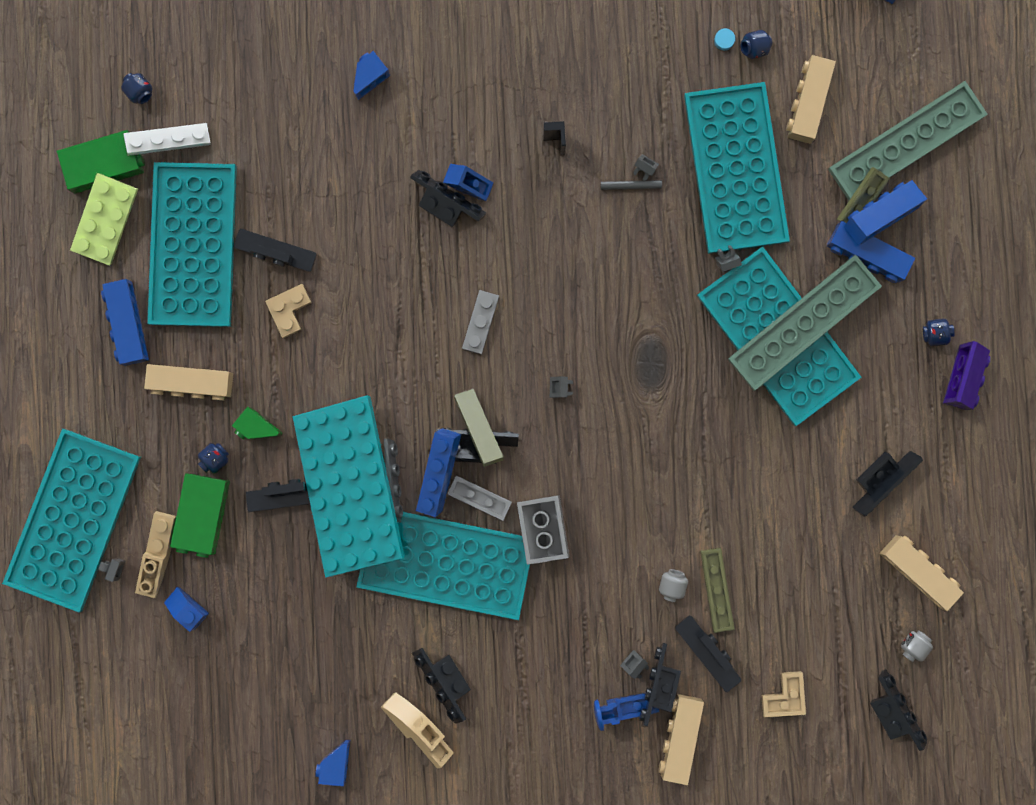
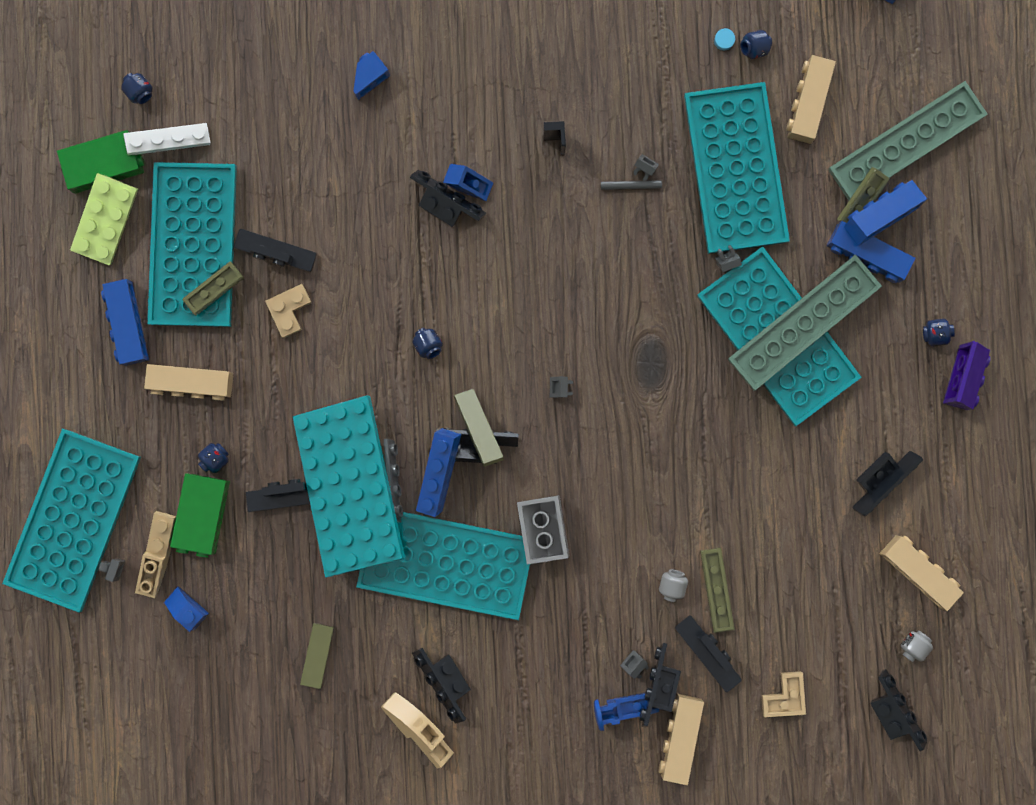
green slope [232,406,283,440] -> none
blue slope [316,740,350,786] -> none
light grey plate [448,475,512,521] -> none
light grey plate [462,290,499,355] -> none
none -> olive tile [182,261,244,316]
none -> olive tile [300,623,334,689]
none -> dark blue head [412,328,443,359]

